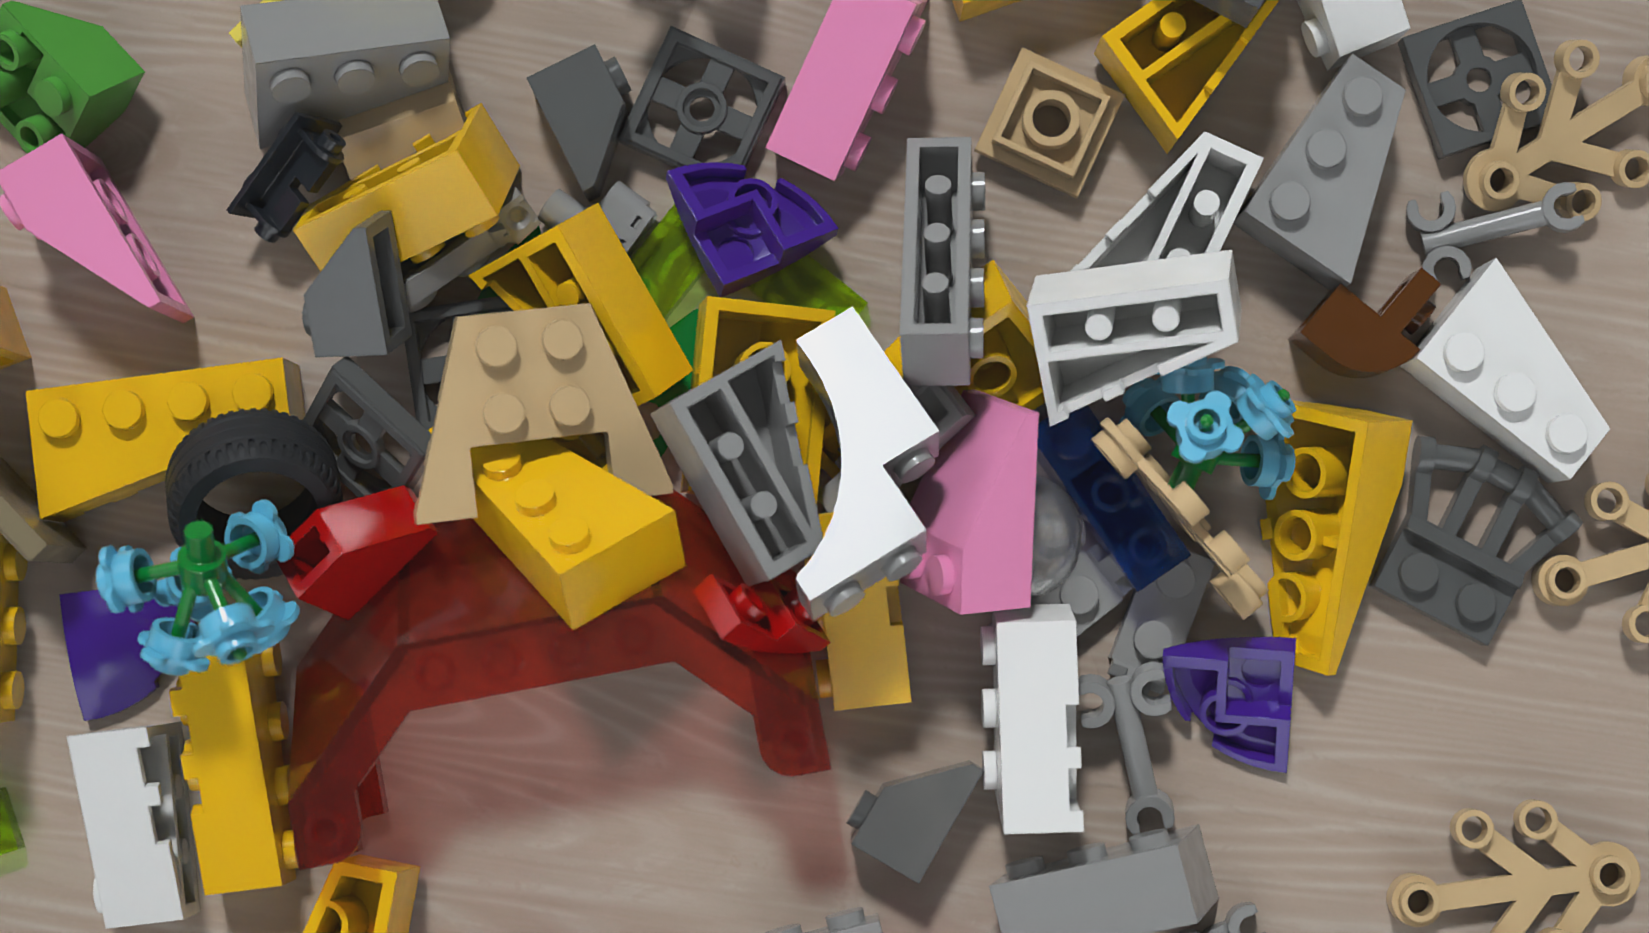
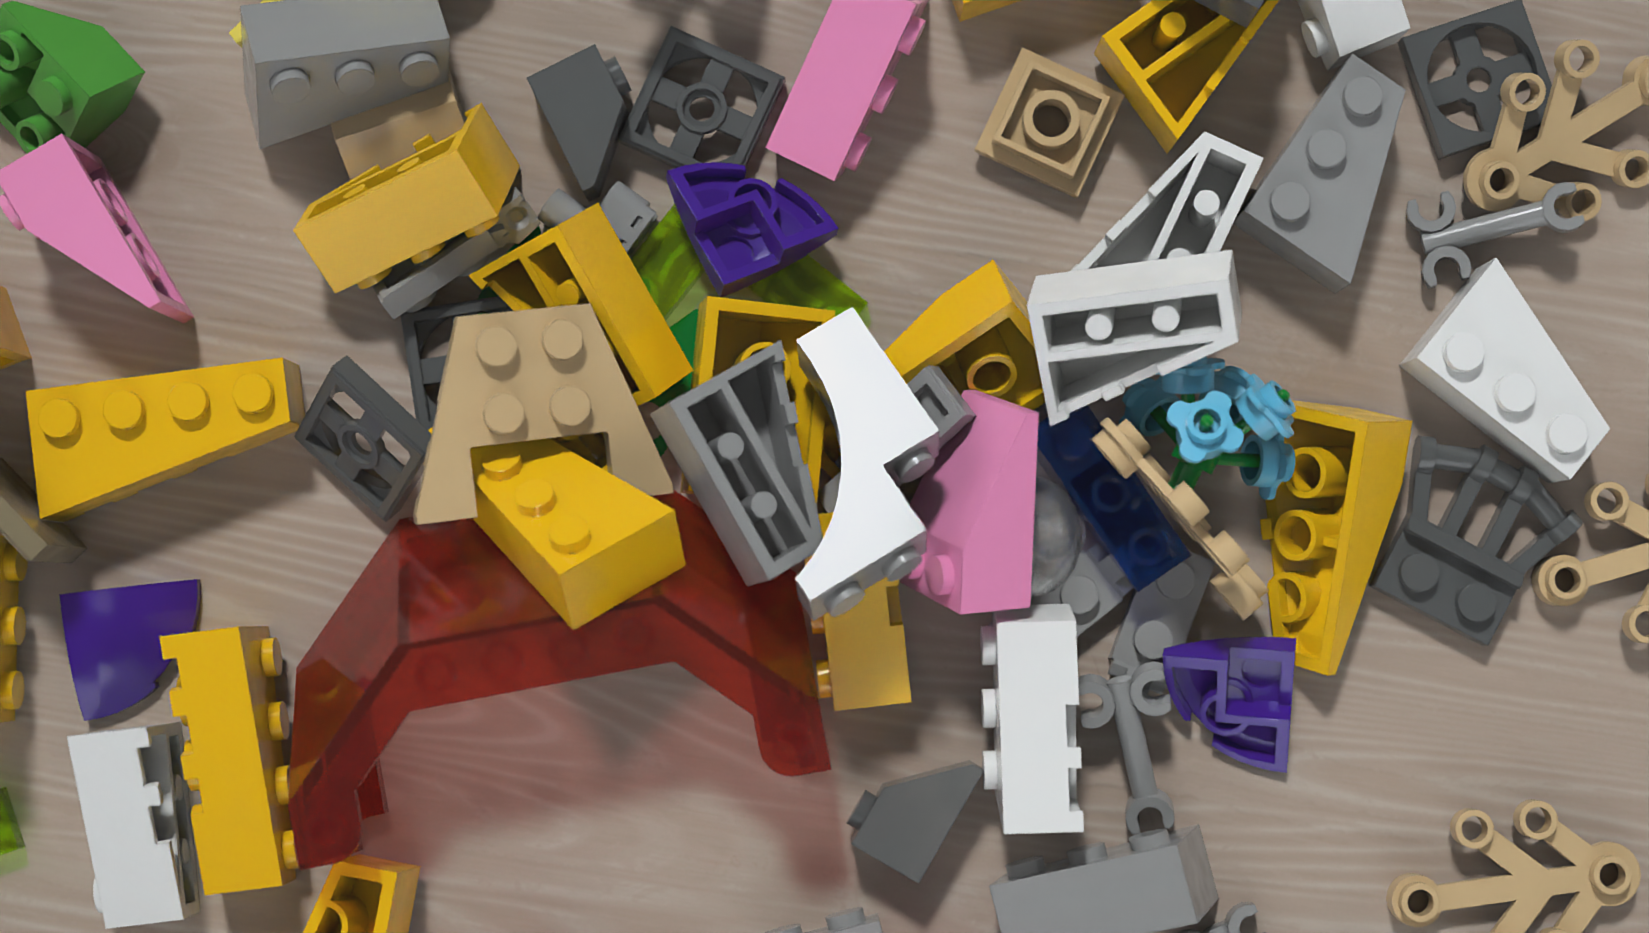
medium azure plant [96,499,300,676] -> none
black tyre [165,408,343,580] -> none
black hinge [226,112,346,243] -> none
red slope [276,485,438,620] -> none
dark grey slope [302,210,412,358] -> none
red slope [693,573,831,654] -> none
light grey brick [900,137,986,386] -> none
reddish brown brick [1288,268,1441,378] -> none

